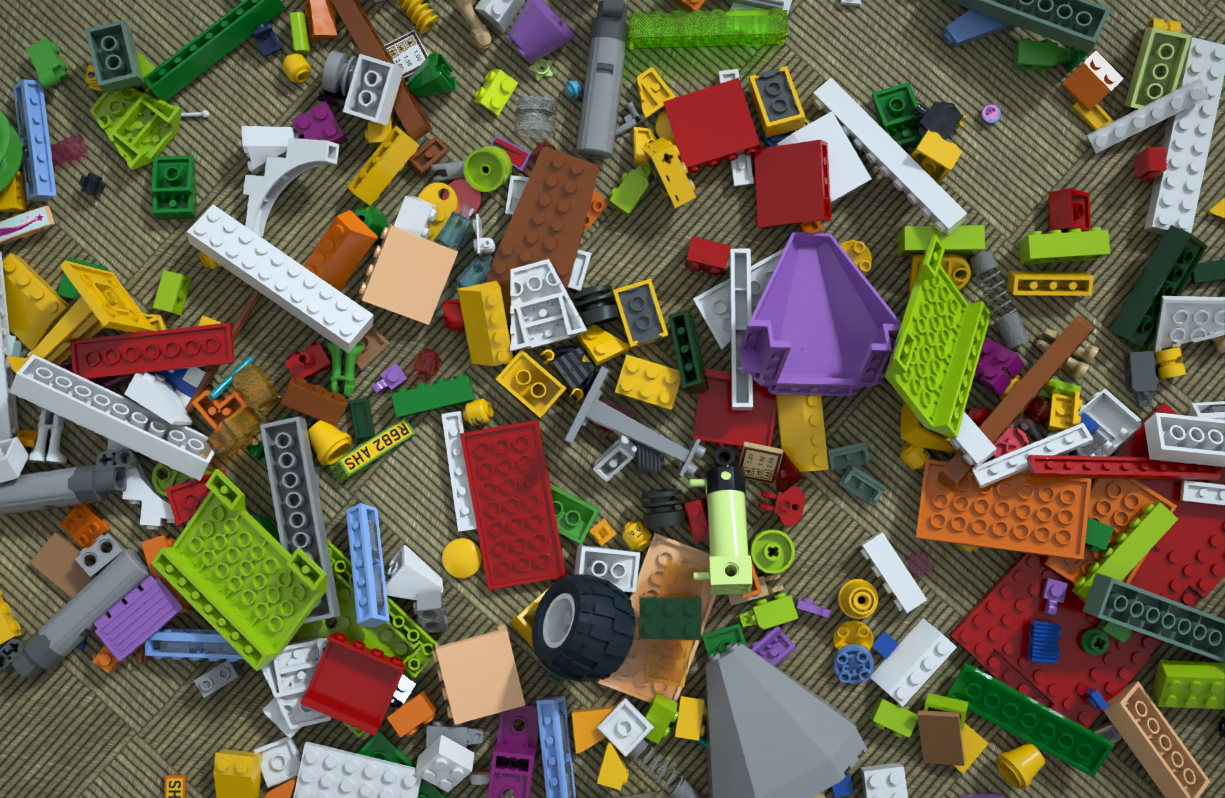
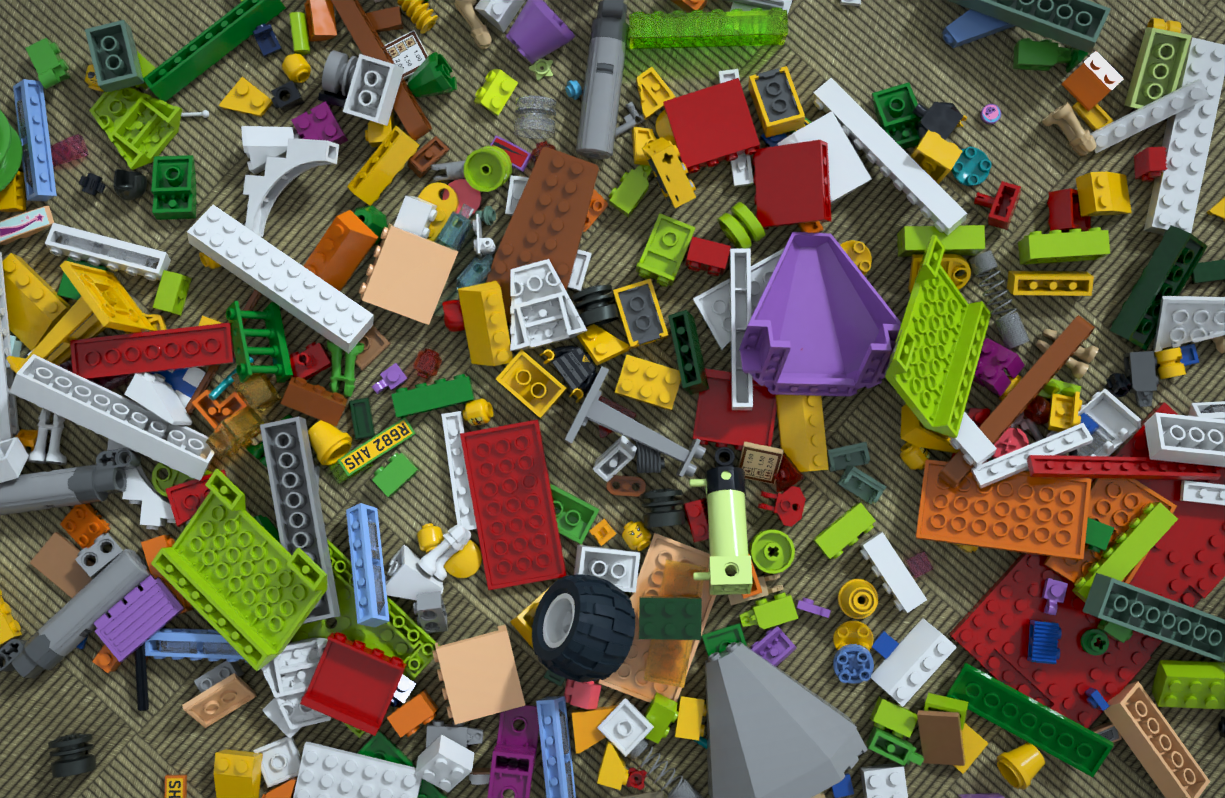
none -> white piece [45,223,171,281]
none -> pearl dark grey wheel [48,733,97,778]
none -> pearl dark grey hair [113,169,147,200]
none -> black axle [134,643,149,711]
none -> light nougat tile [182,673,257,728]
none -> yellow wing [219,77,273,117]
none -> green fence [226,301,293,383]
none -> black brick [271,81,305,113]
none -> dark orange slope [366,6,403,32]
none -> bright green brick [372,453,420,497]
none -> yellow head [417,523,444,554]
none -> white piece [418,525,471,581]
none -> sand green plate [475,206,496,225]
none -> coral brick [564,679,602,709]
none -> dark orange plate [606,475,646,497]
none -> red plate [626,767,647,790]
none -> lime bracket [636,213,696,287]
none -> lime wheel [717,202,766,249]
none -> lime brick [813,502,876,559]
none -> bright green hinge [866,726,924,766]
none -> teal dish [952,146,992,186]
none -> red brick [974,181,1021,230]
none -> tan piece [1042,102,1096,156]
none -> yellow slope [1076,171,1132,217]
none -> black gear [1105,373,1132,397]
none -> blue tile [1177,344,1199,366]

